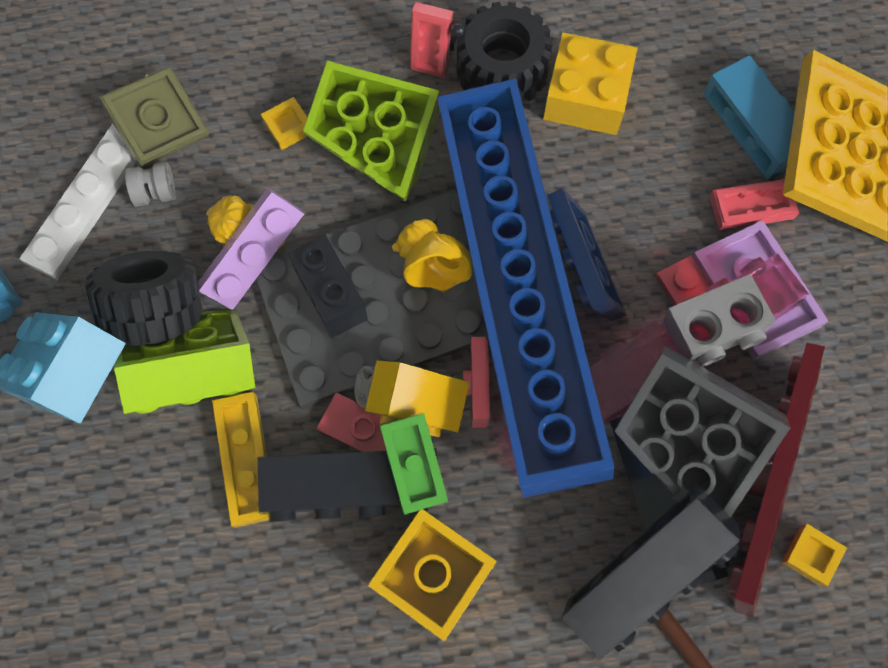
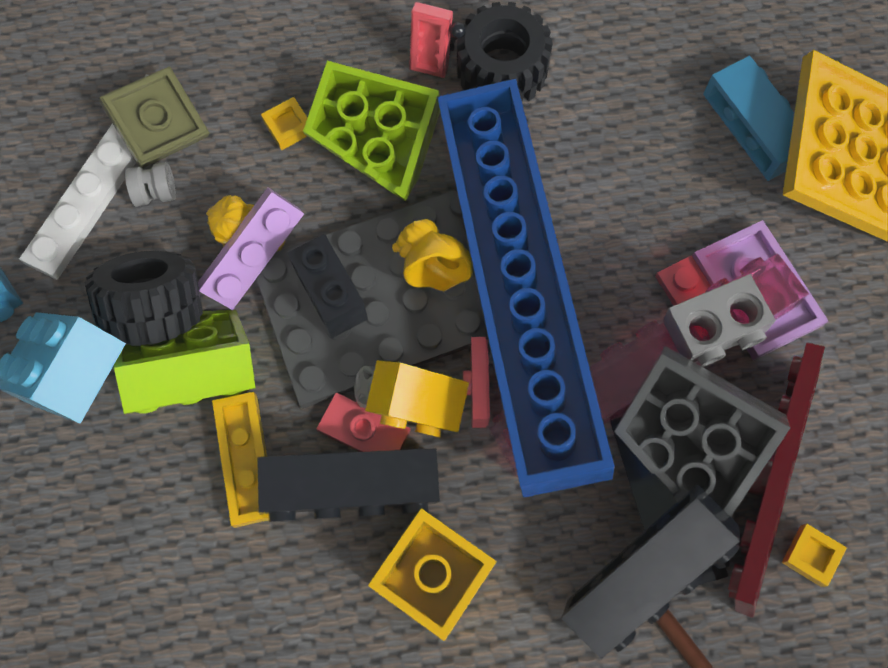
bright green plate [379,412,448,515] -> none
yellow brick [543,32,638,135] -> none
dark blue plate [547,188,627,321] -> none
coral plate [709,179,799,231] -> none

